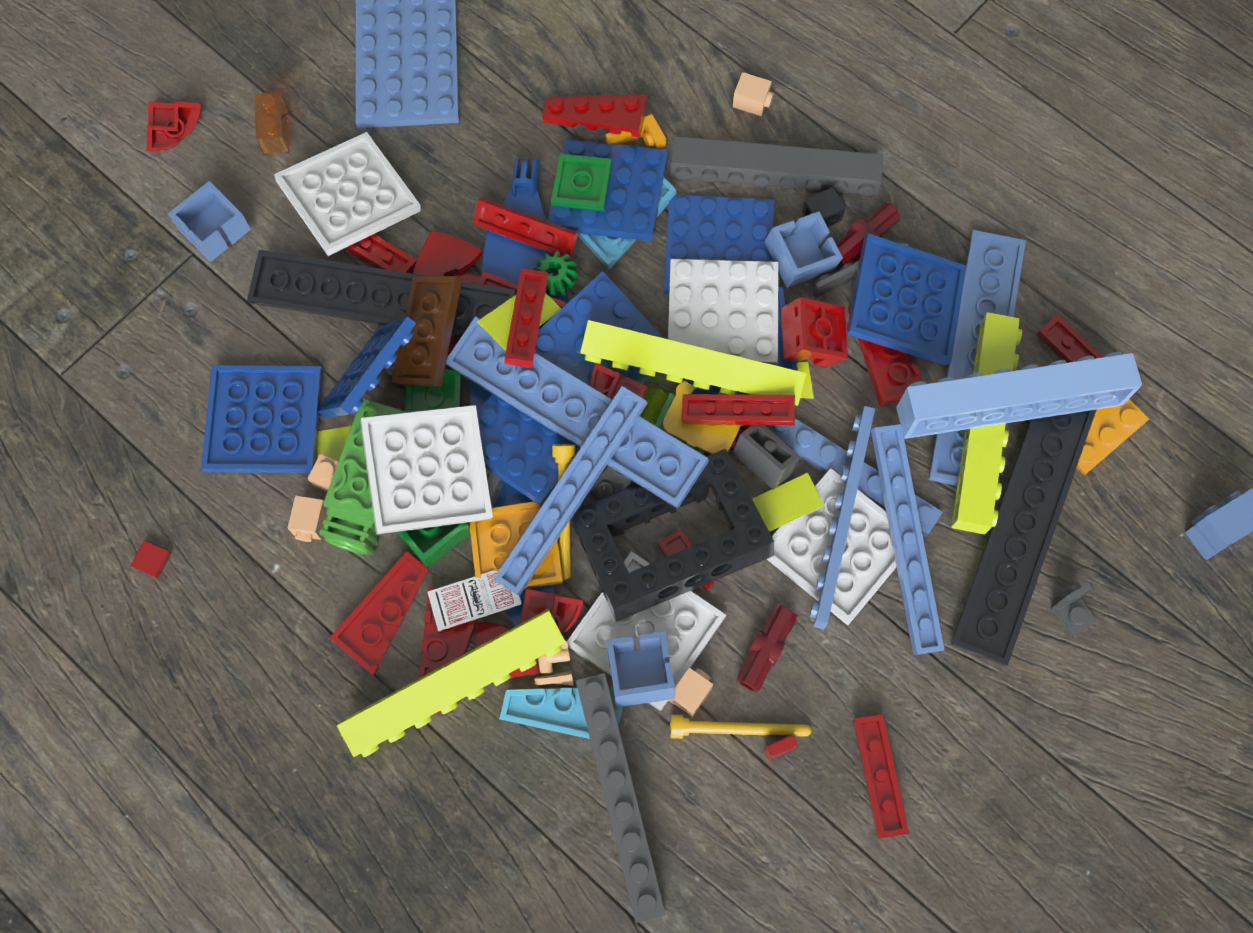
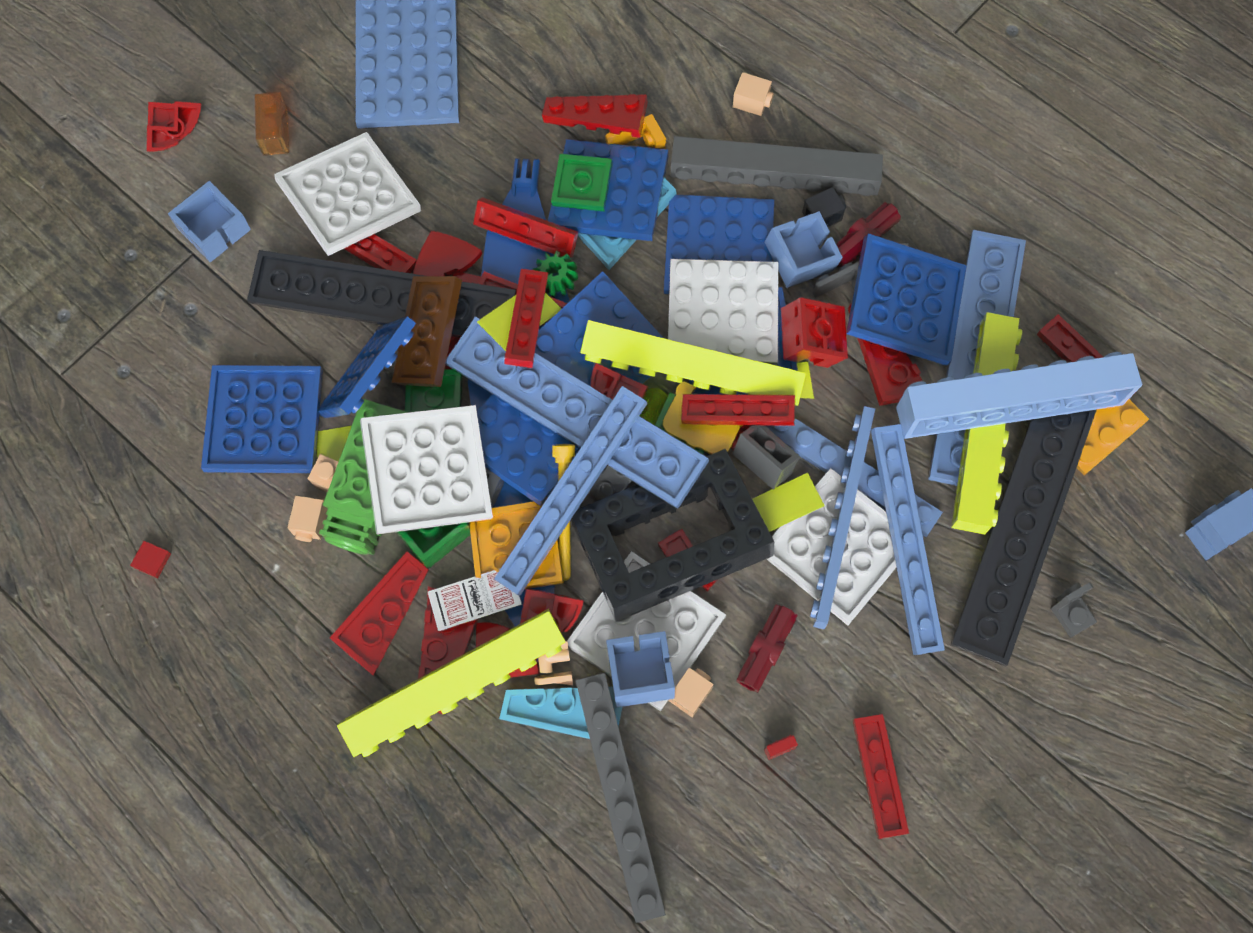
yellow piece [670,714,812,739] -> none

